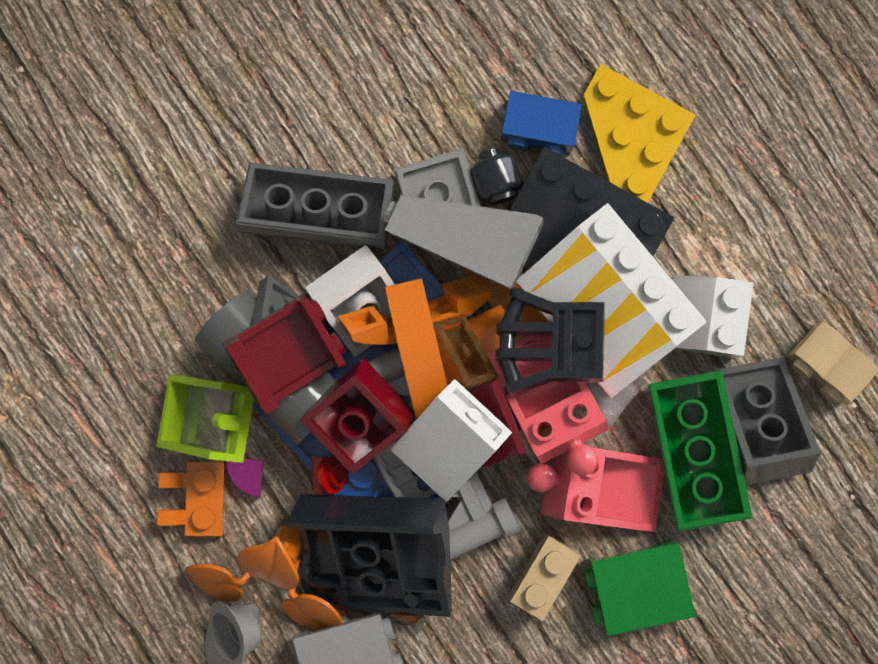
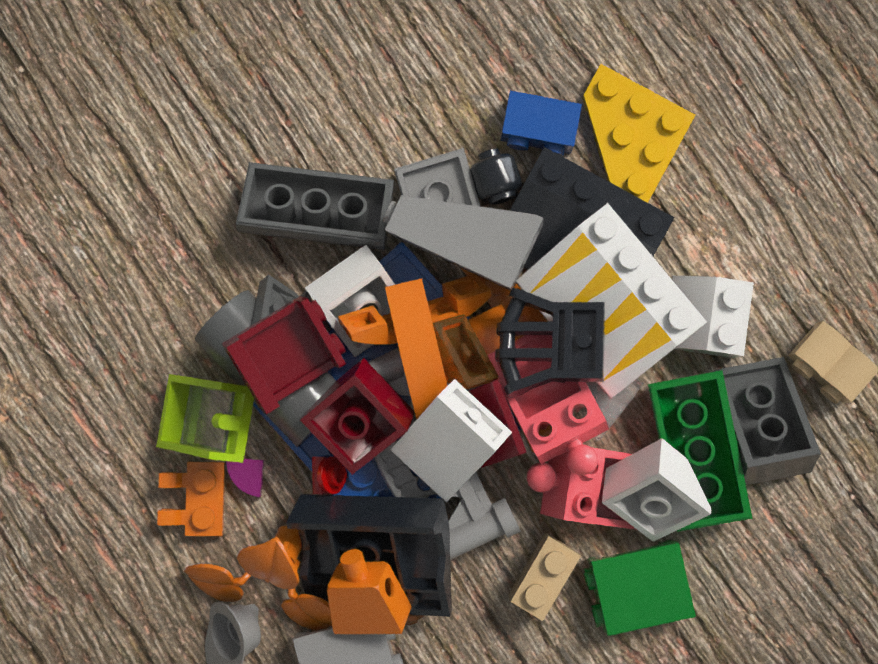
none -> orange torso [327,549,411,634]
none -> white slope [602,438,711,542]

